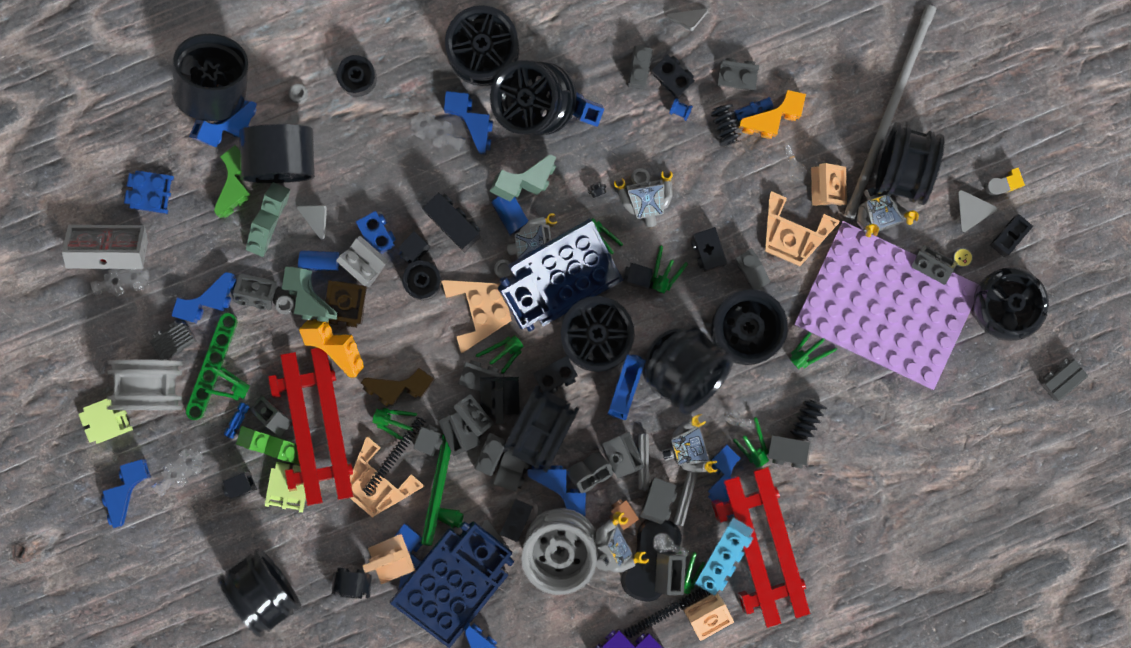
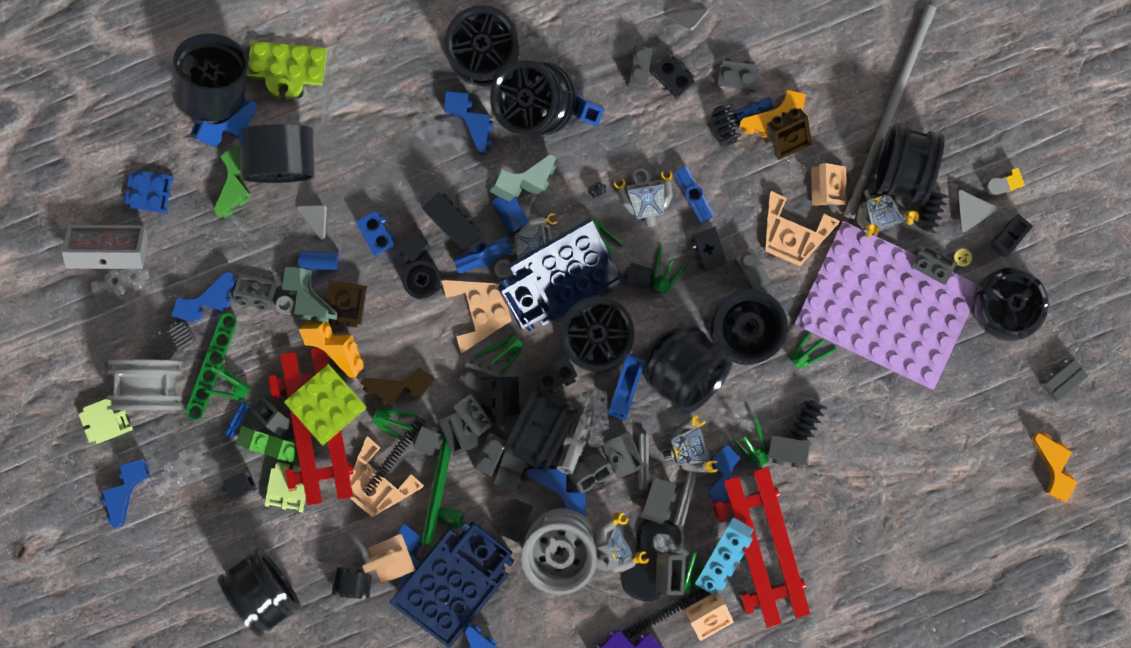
sand green arch [246,182,291,257] -> none
black brick [336,55,377,97] -> none
light grey bracket [336,236,388,288] -> none
nougat brick [609,499,639,530] -> none
blue bush [669,98,693,121] -> none
none -> lime plate [247,41,327,100]
none -> lime plate [284,364,367,446]
none -> blue piece [454,237,513,274]
none -> light grey piece [557,416,592,474]
none -> clear brick [580,387,609,447]
none -> blue piece [673,166,715,224]
none -> dark brown plate [767,108,812,160]
none -> black piece [914,191,949,233]
none -> light orange arch [1032,432,1078,502]

